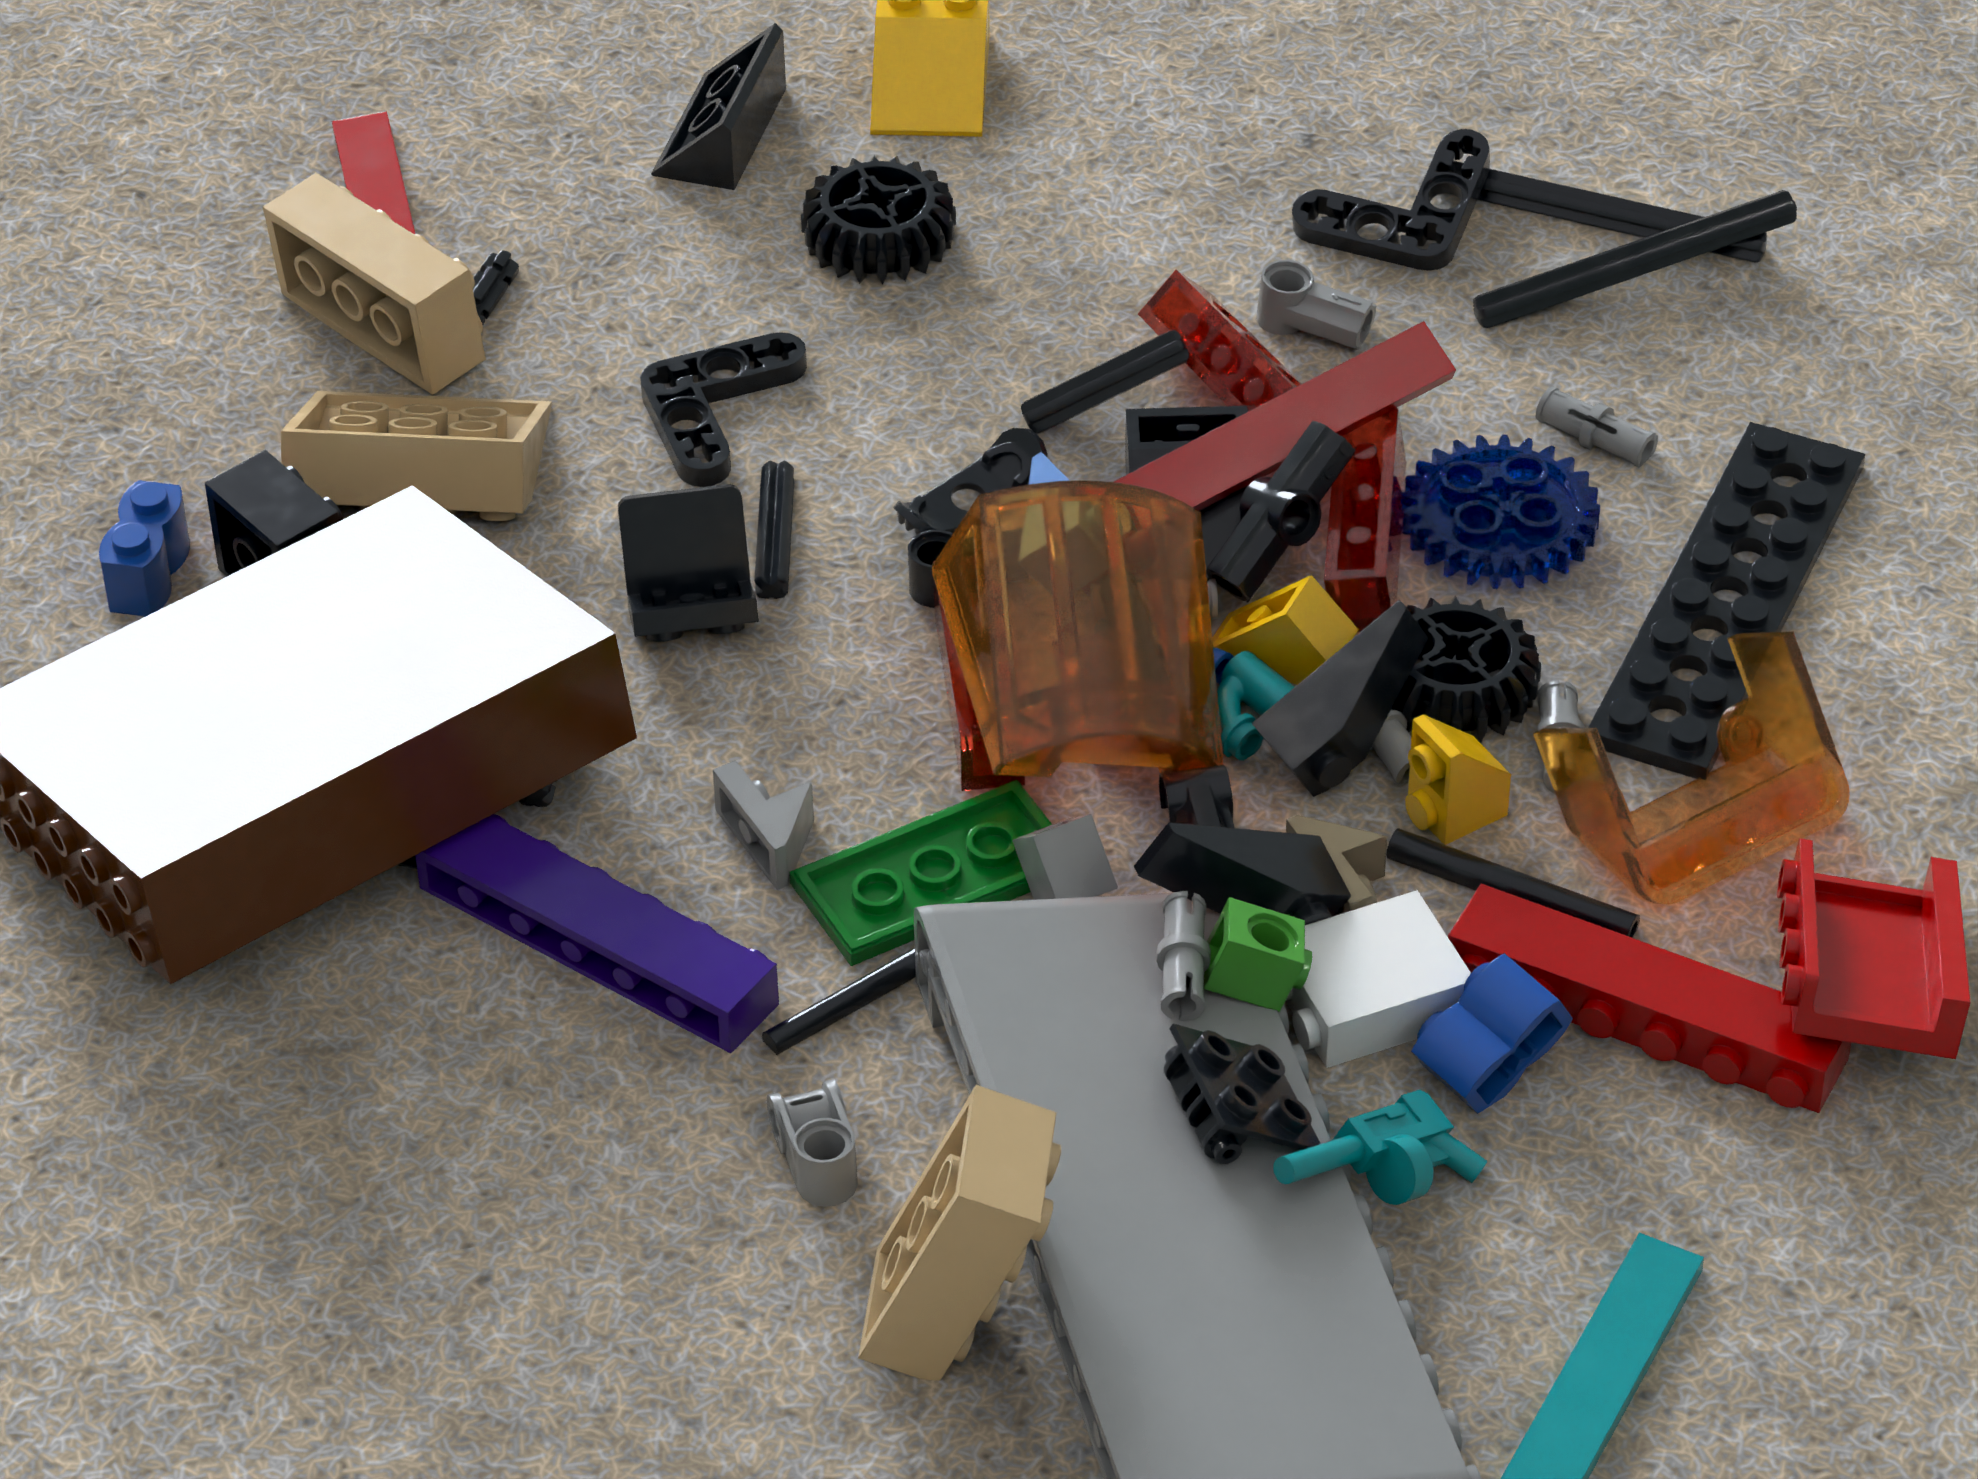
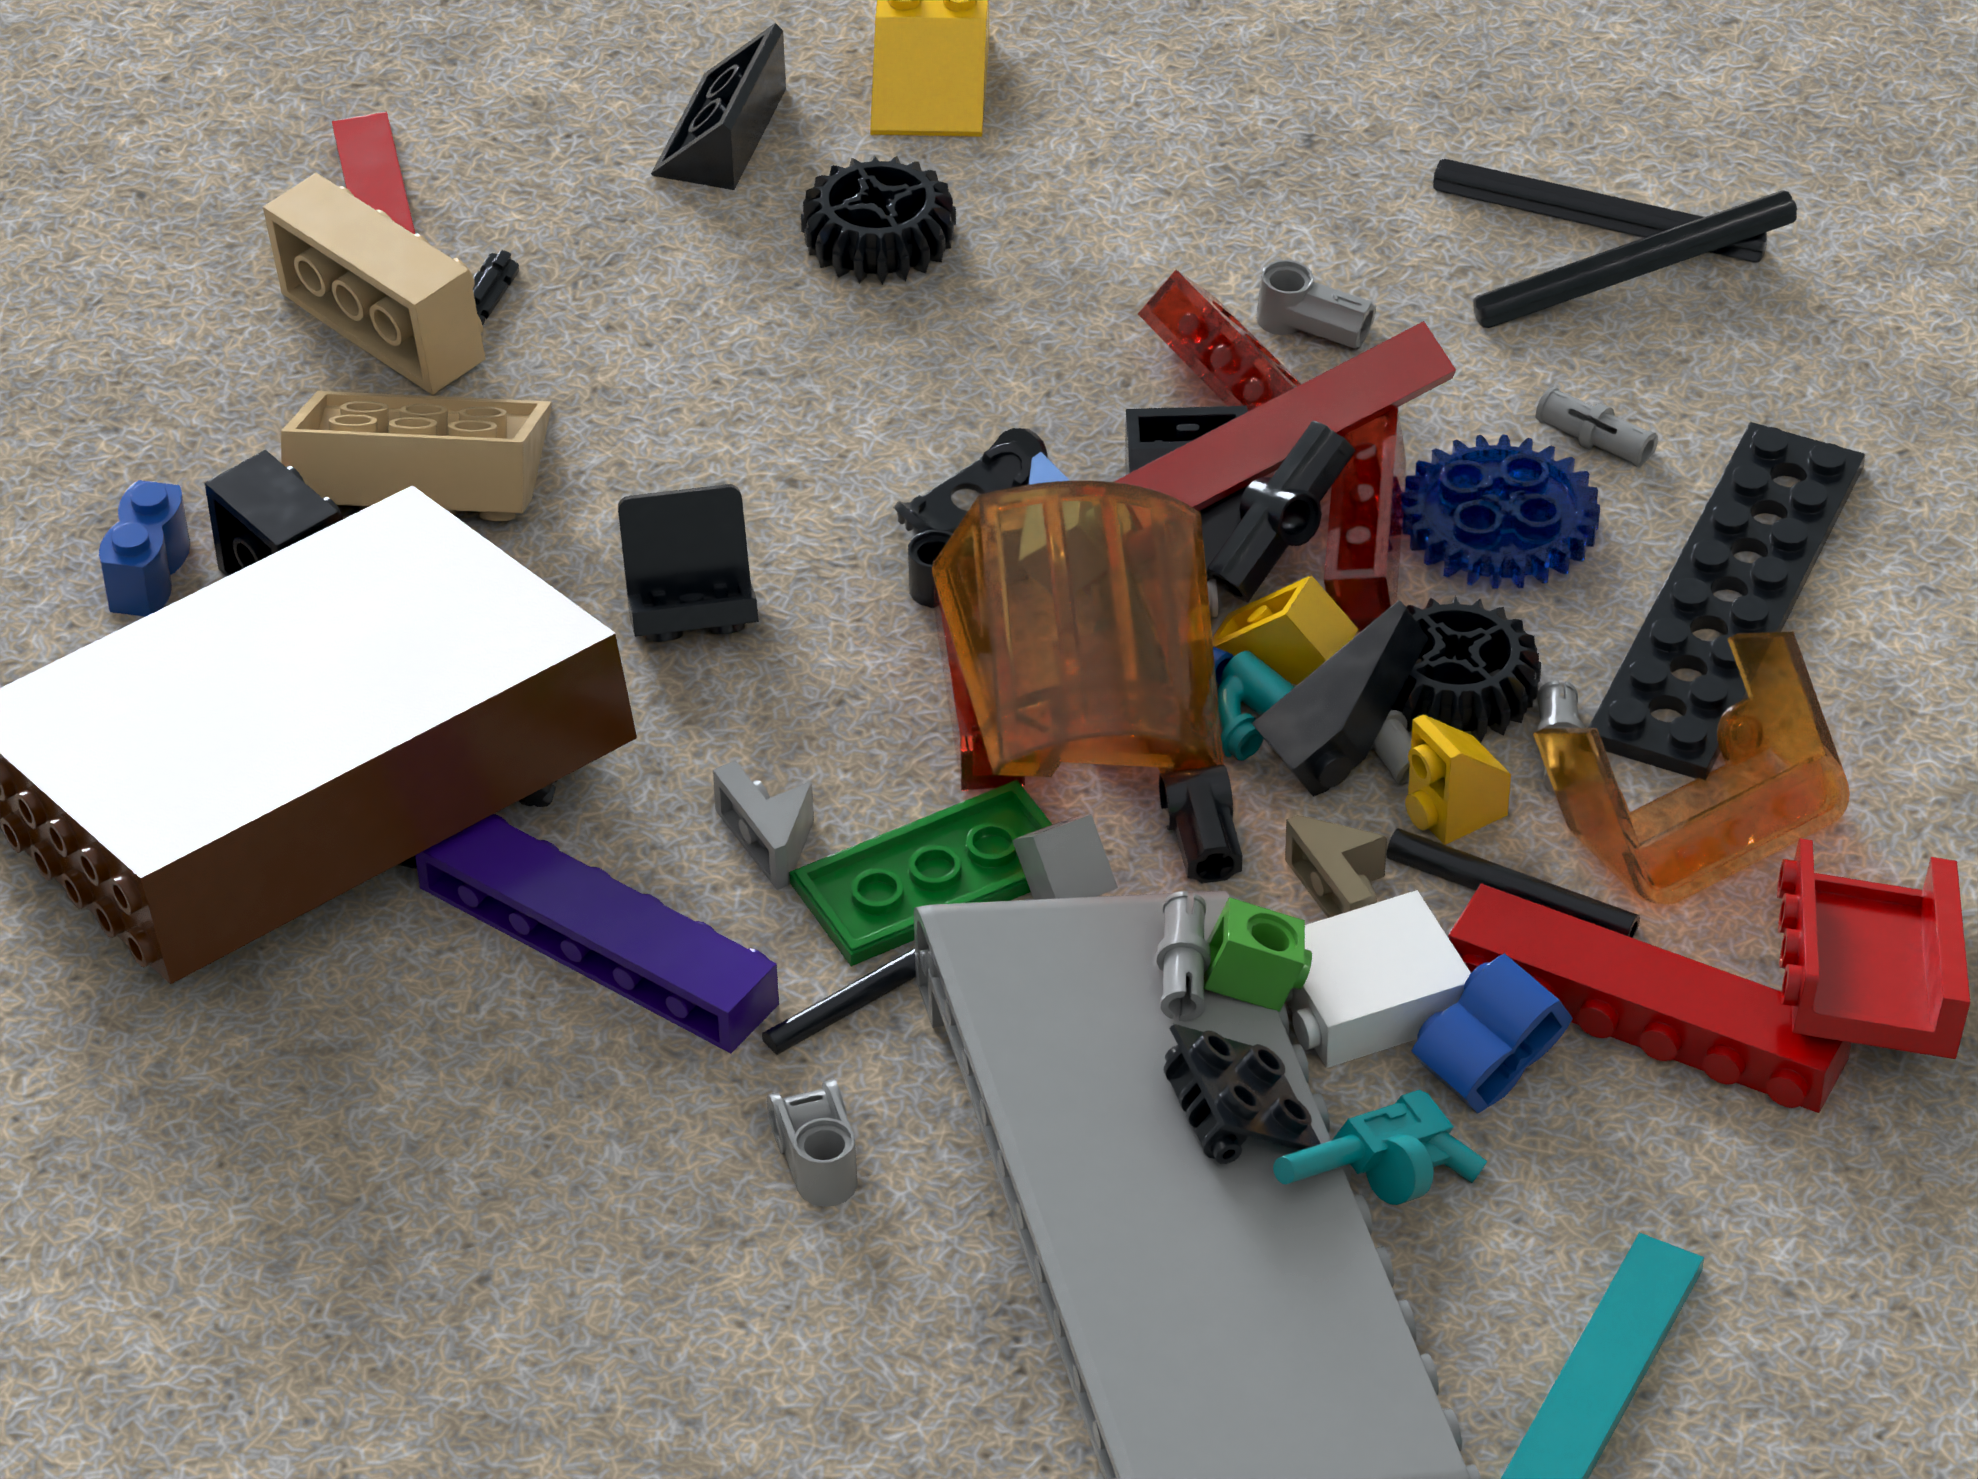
black beam [640,332,807,487] -> none
black axle [754,460,794,599] -> none
tan brick [858,1085,1061,1381] -> none
black axle [1021,330,1190,433] -> none
black slope [1134,822,1351,925] -> none
black beam [1292,129,1490,271] -> none

